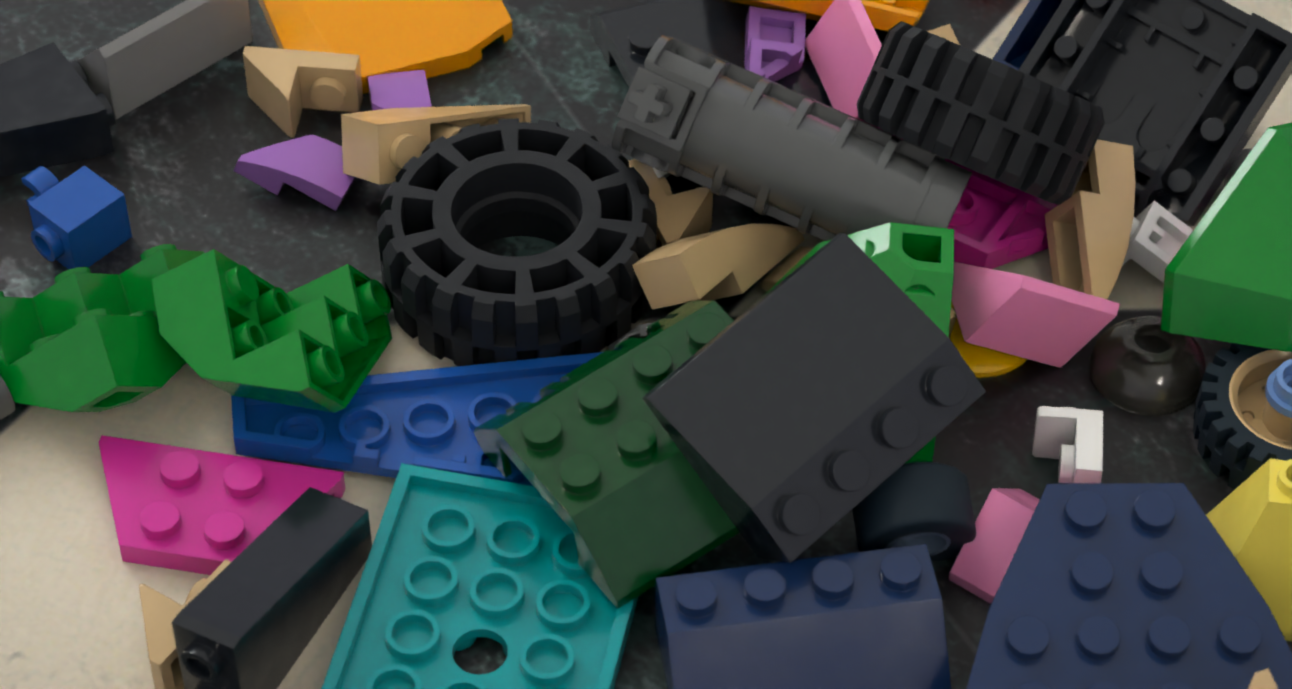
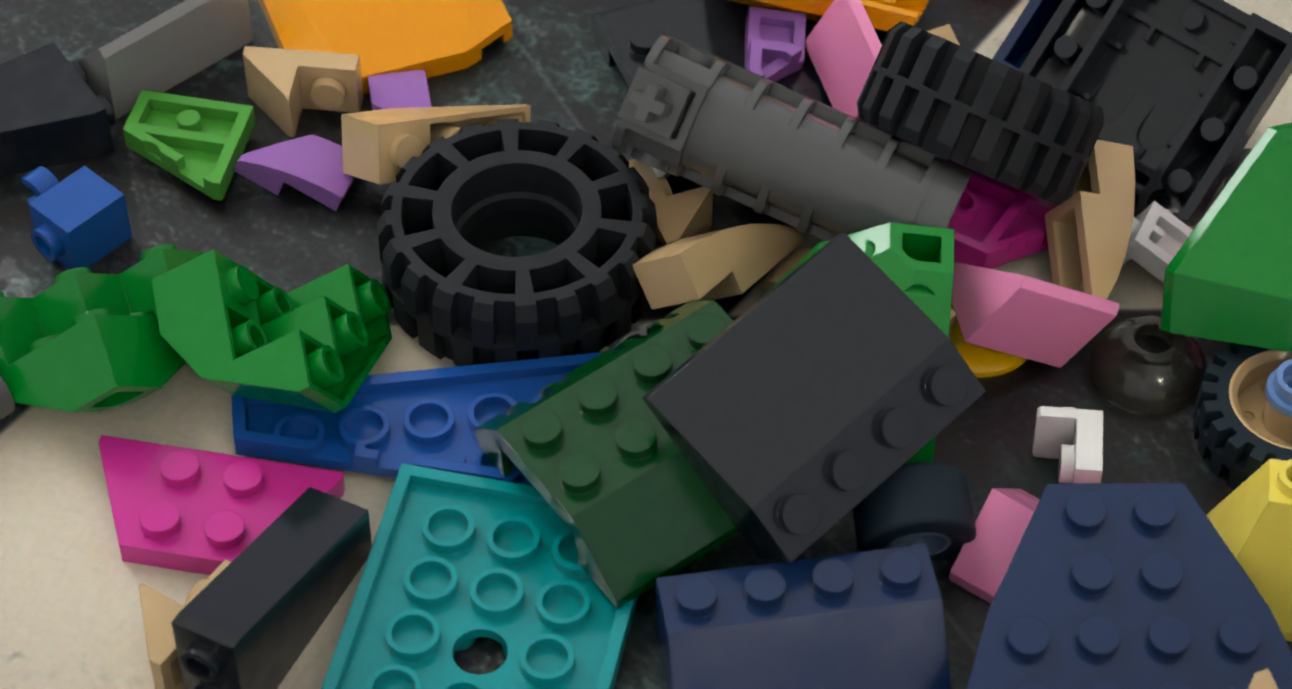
none -> bright green wing [123,90,256,201]

